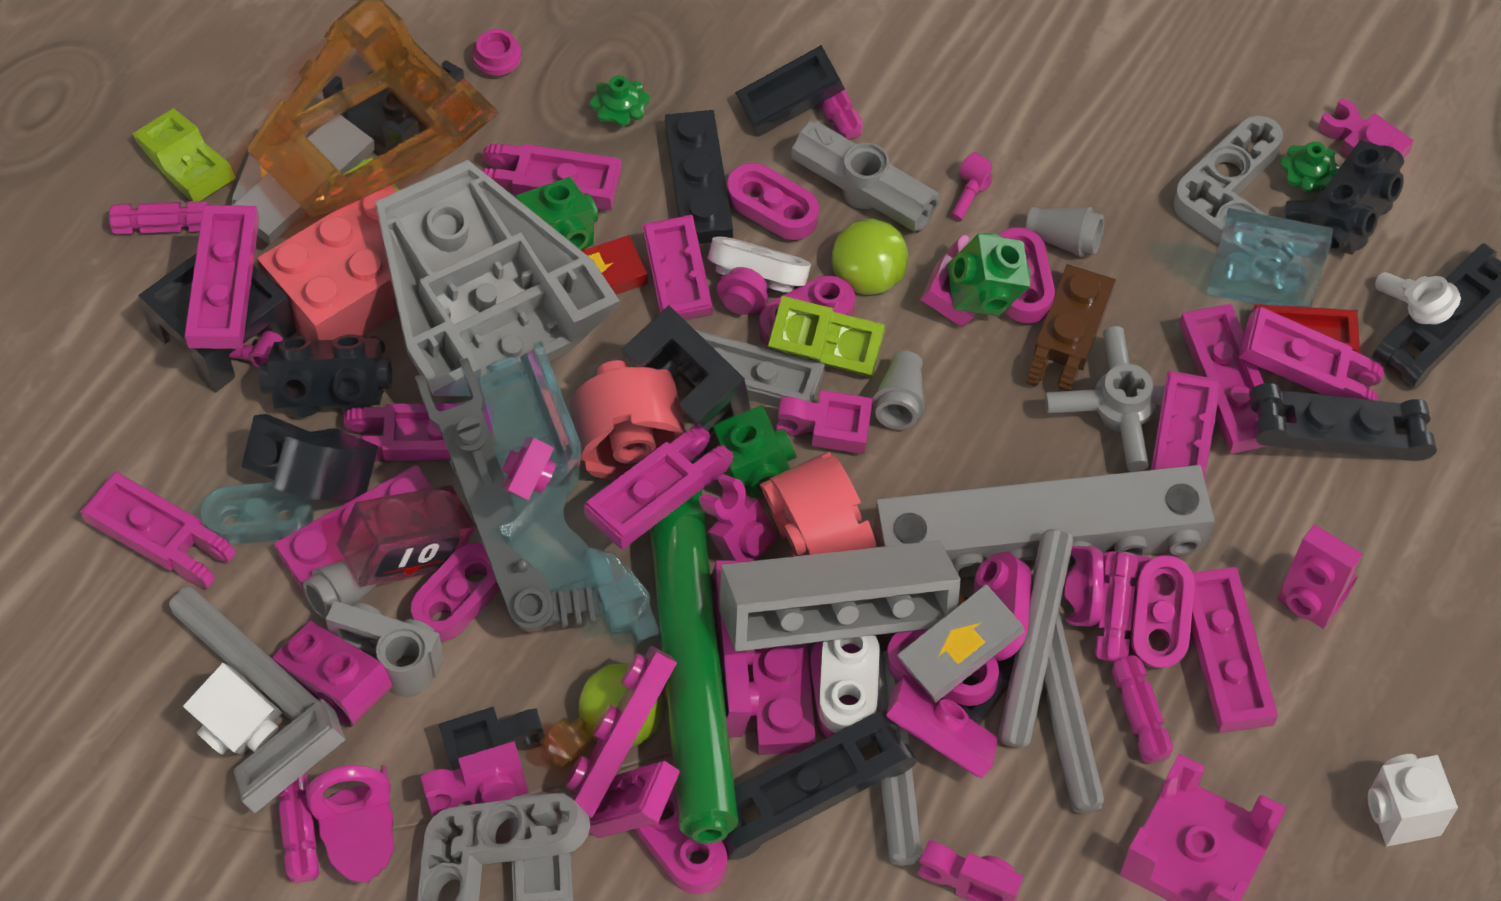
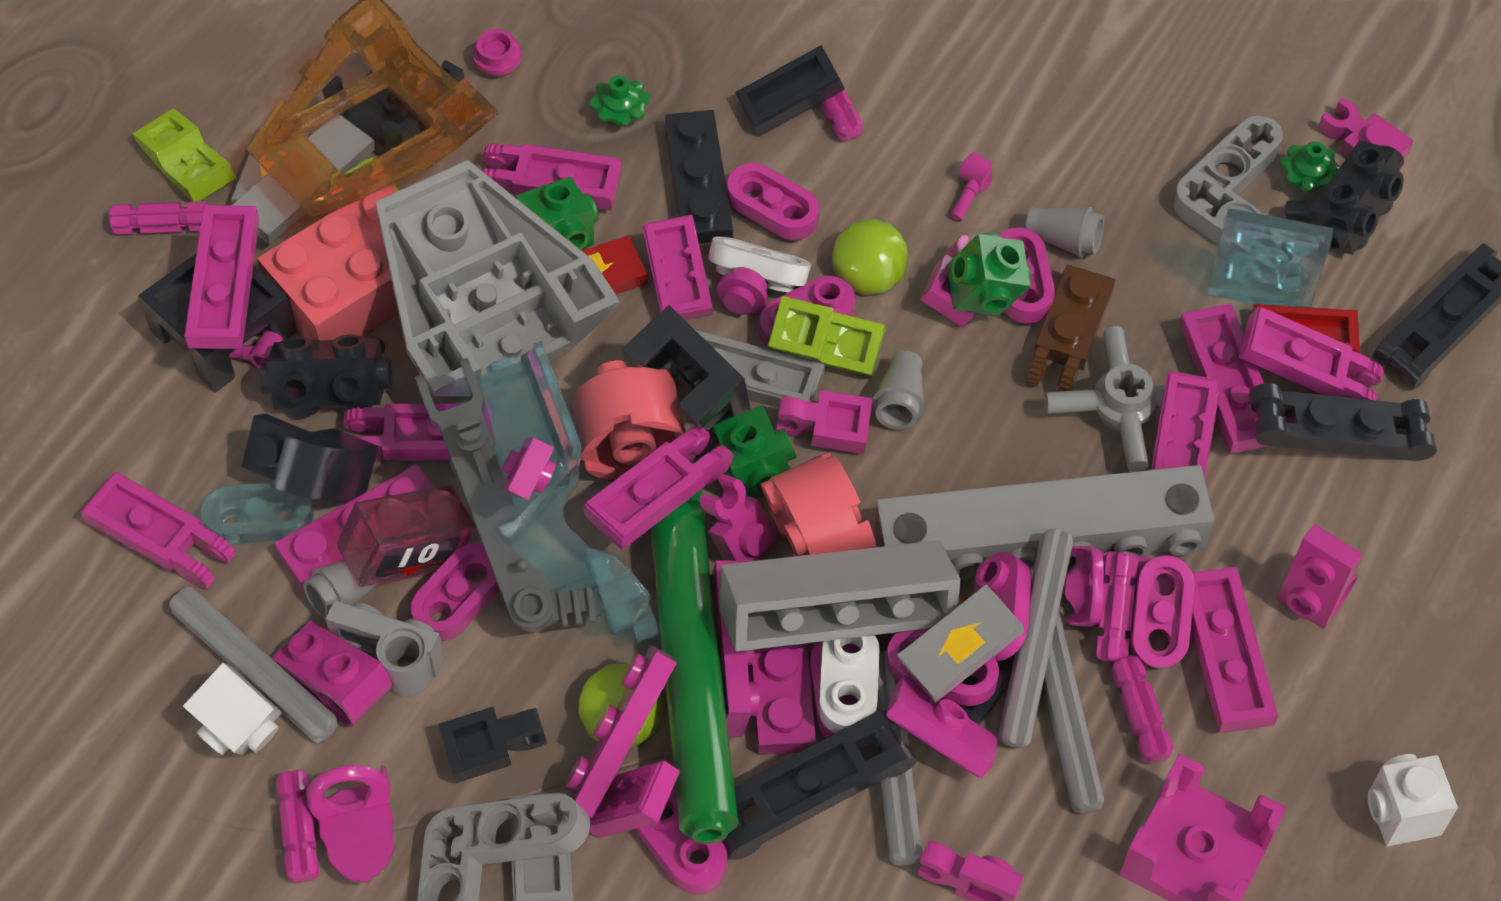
light grey tile [233,699,346,813] -> none
dark pink plate [420,741,529,816] -> none
clear orange plate [541,717,594,771] -> none
light grey piece [791,121,940,232] -> none
white plate [1375,272,1461,324] -> none

